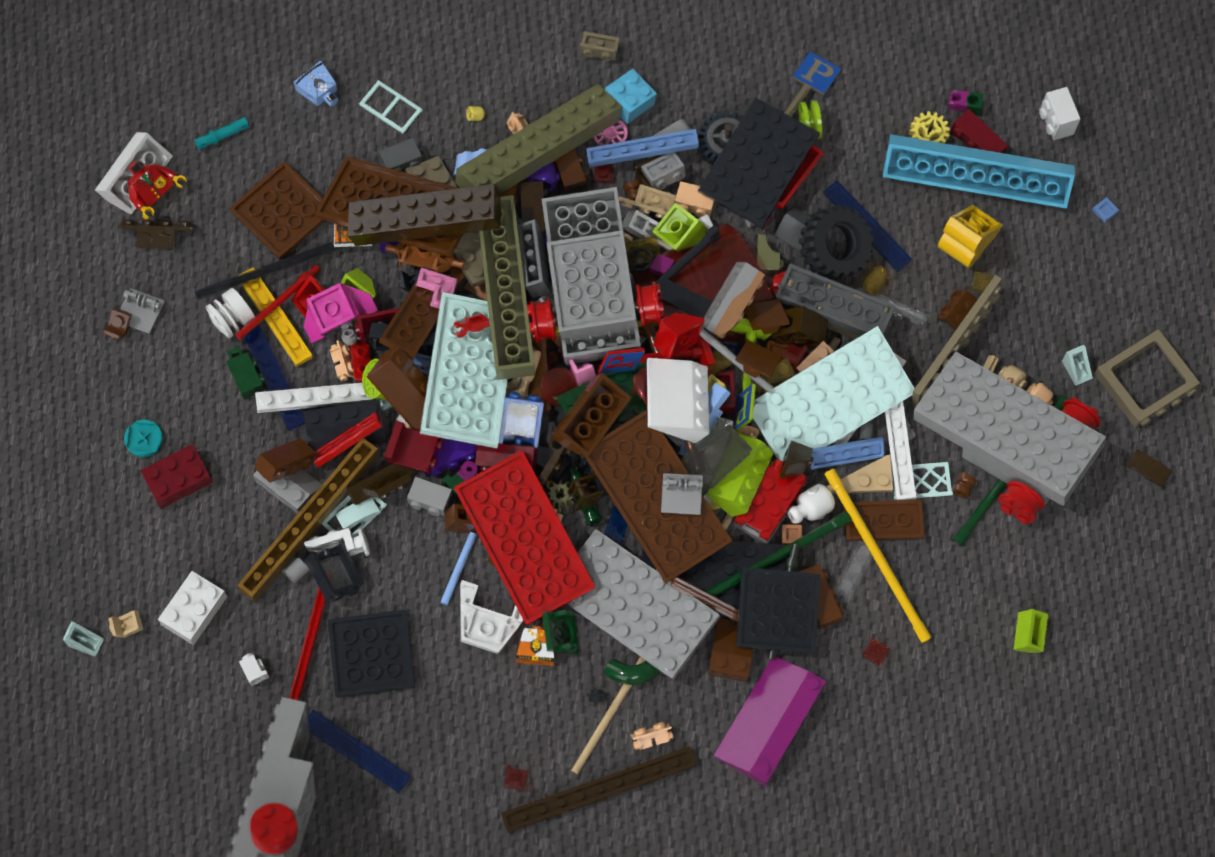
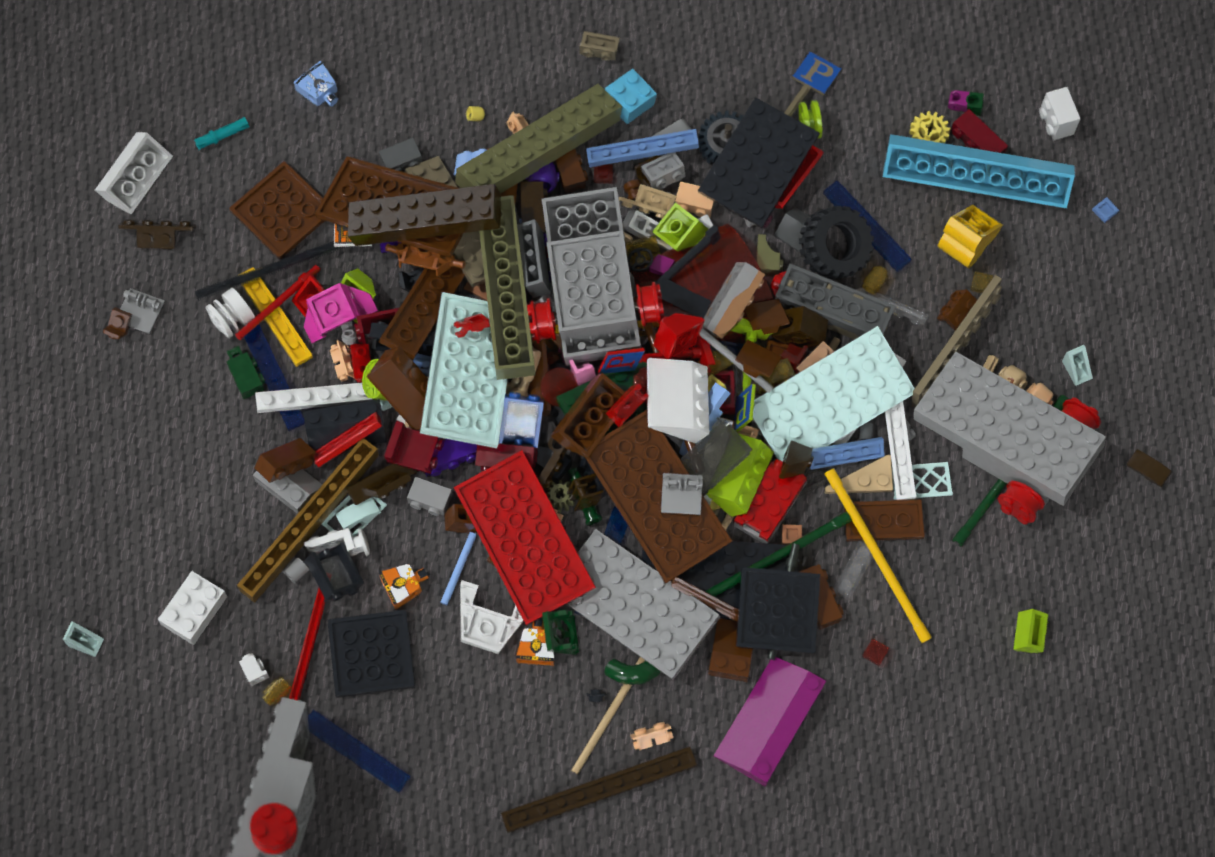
tan bracket [109,610,143,638] -> none
teal tile [124,419,163,458] -> none
red torso [127,161,187,220] -> none
dark red brick [140,444,213,509] -> none
light aqua window [359,80,423,134] -> none
bright pink tile [416,267,458,308] -> none
leg [442,461,478,498] -> none
clear red panel [504,765,528,792] -> none
bright pink wheel [594,120,627,146] -> none
white piece [787,484,835,524] -> none
reddish brown wheel [951,472,977,499] -> none
dark tan piece [1094,329,1200,428] -> none
none -> clear yellow brick [262,676,291,706]
none -> torso [379,564,428,610]
none -> red hinge [606,383,648,427]

